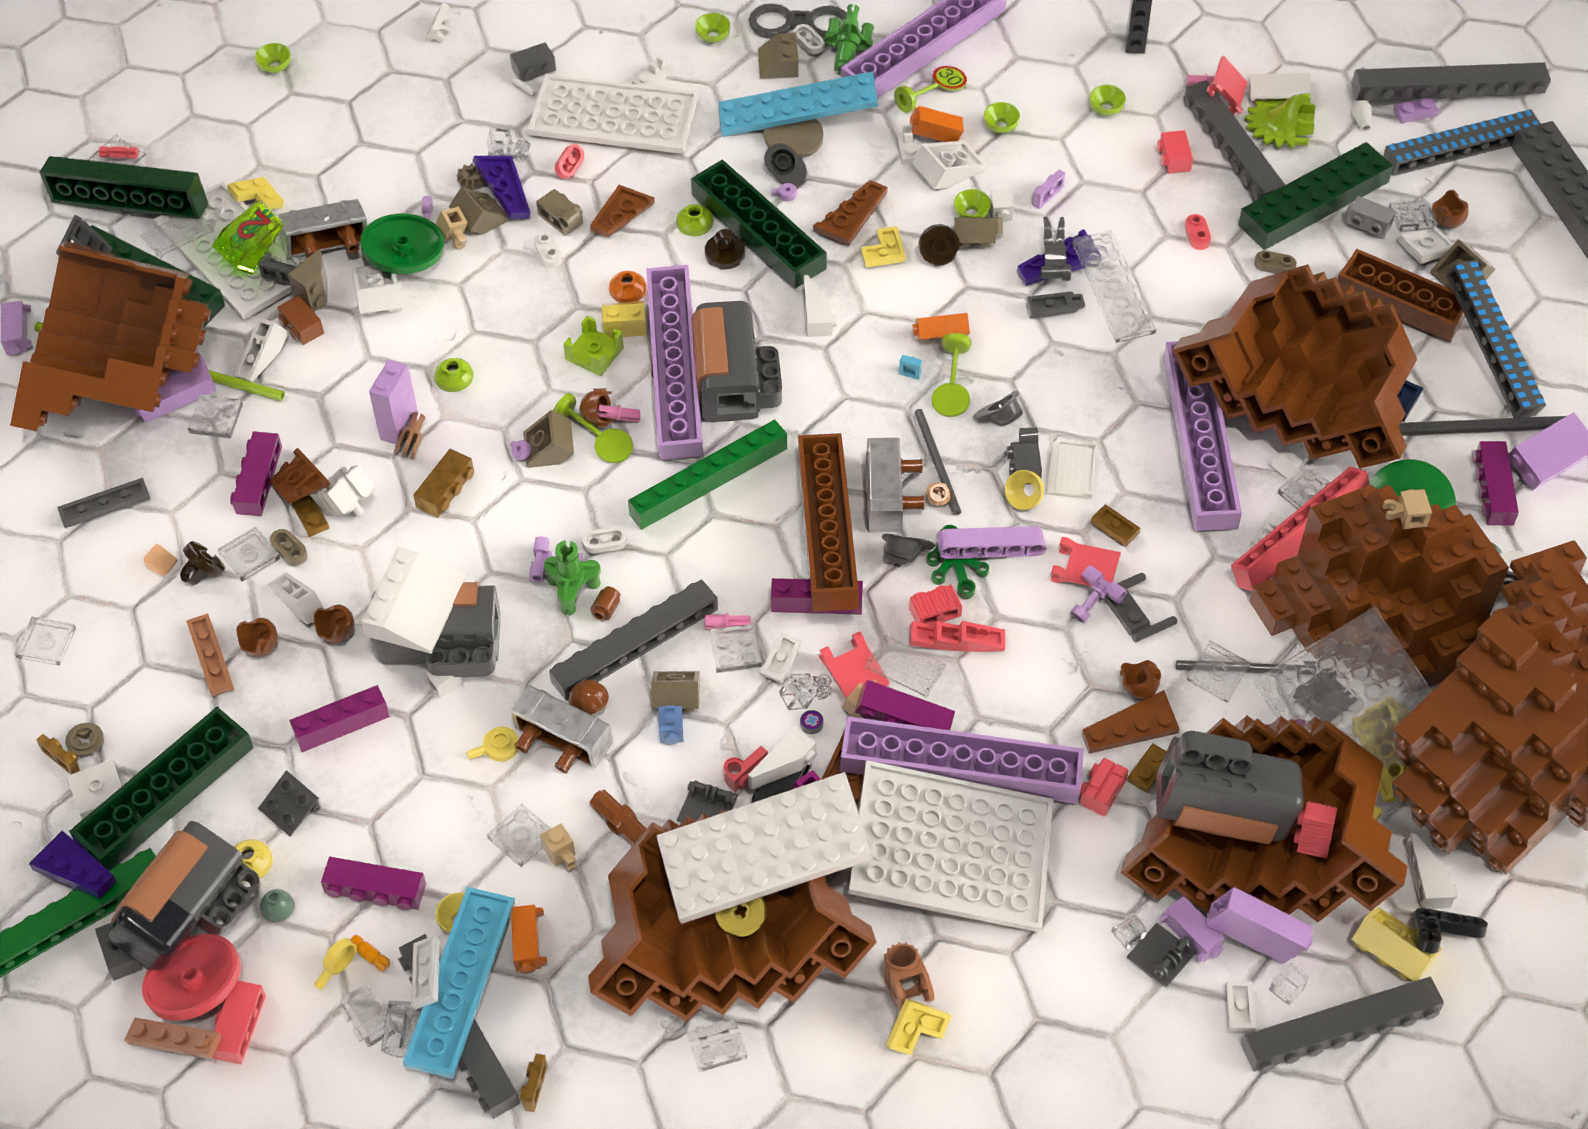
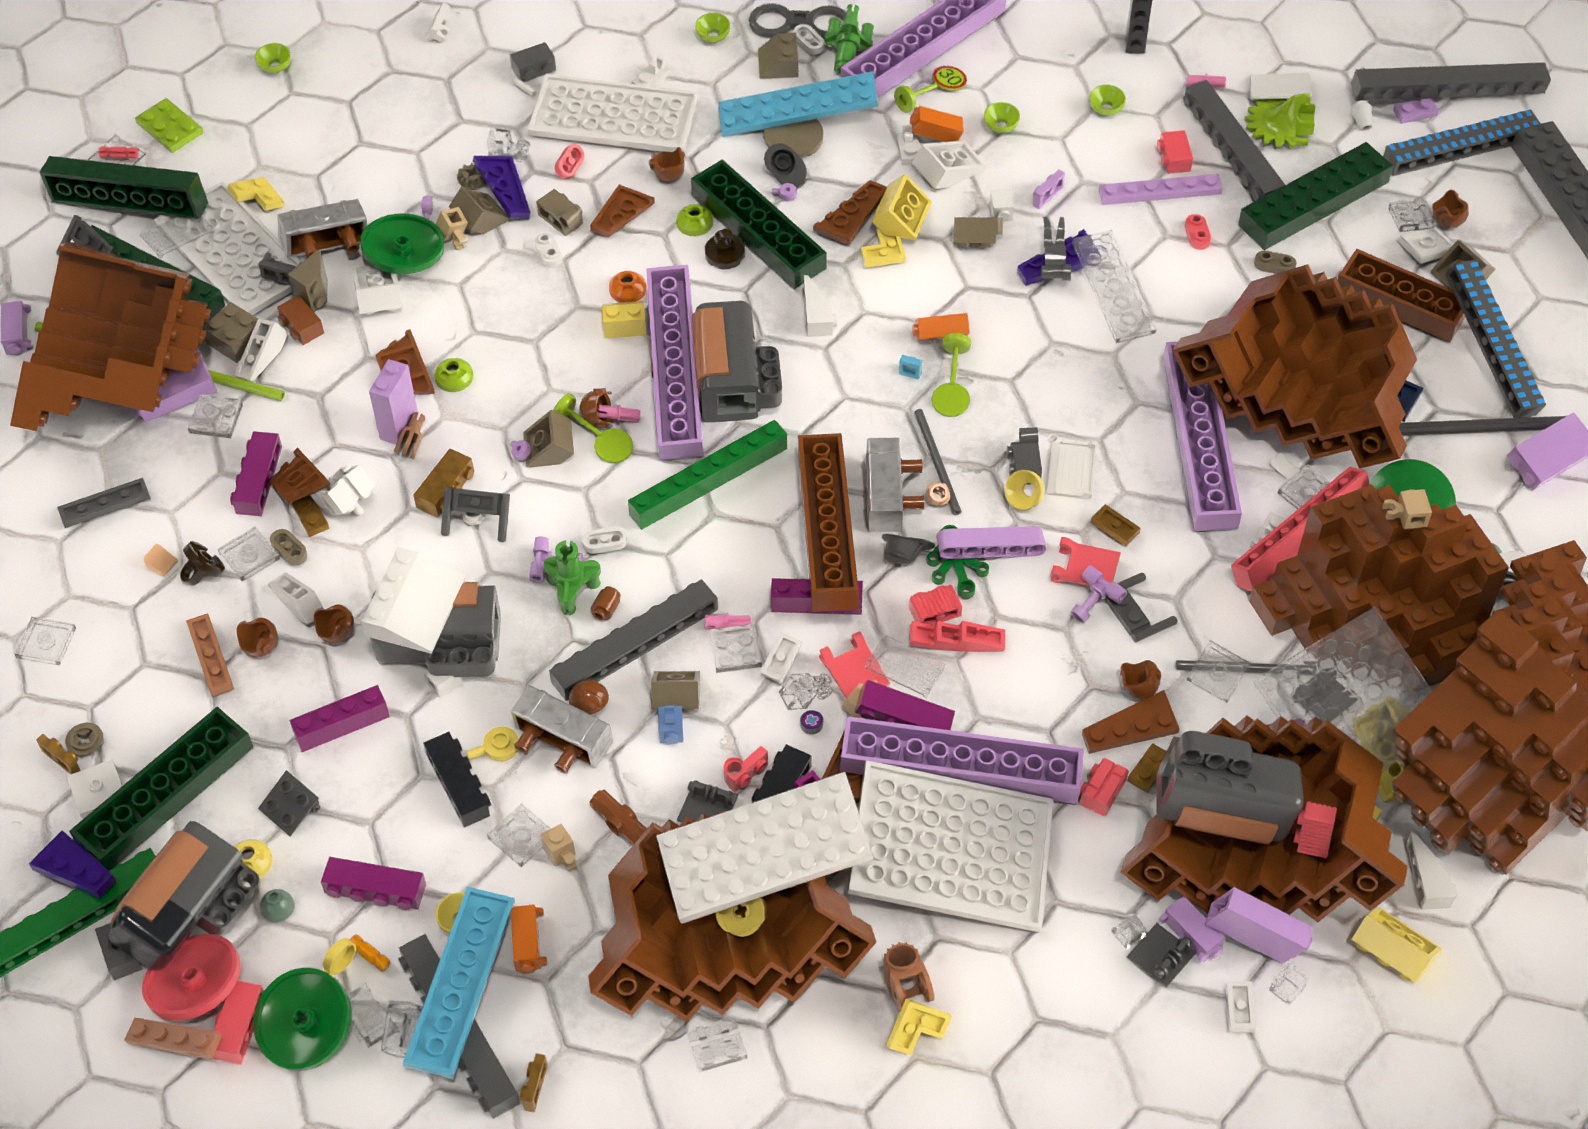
clear neon green slope [212,200,285,274] -> none
white tile [411,936,440,1009] -> none
lime panel [563,316,624,376] -> none
white slope [748,727,817,789] -> none
dark brown tile [918,224,960,266] -> none
lime piece [954,189,991,217] -> none
dark grey piece [973,390,1023,425] -> none
dark grey hinge [1026,291,1085,318] -> none
coral flag [1206,55,1248,115] -> none
dark grey brick [1241,976,1444,1072] -> none
light grey brick [1346,196,1396,238] -> none
black beam [1413,908,1488,954] -> none
magenta brick [1473,441,1519,526] -> none
none -> lime plate [135,98,204,153]
none -> dark tan brick [203,302,258,363]
none -> green dish [253,967,352,1071]
none -> dark orange wing [375,329,435,394]
none -> black brick [423,731,491,828]
none -> dark grey plate [441,487,510,542]
none -> white plate [462,512,485,526]
none -> dark orange cap [649,147,686,182]
none -> light yellow slope [872,174,932,240]
none -> lavender plate [1099,174,1223,205]

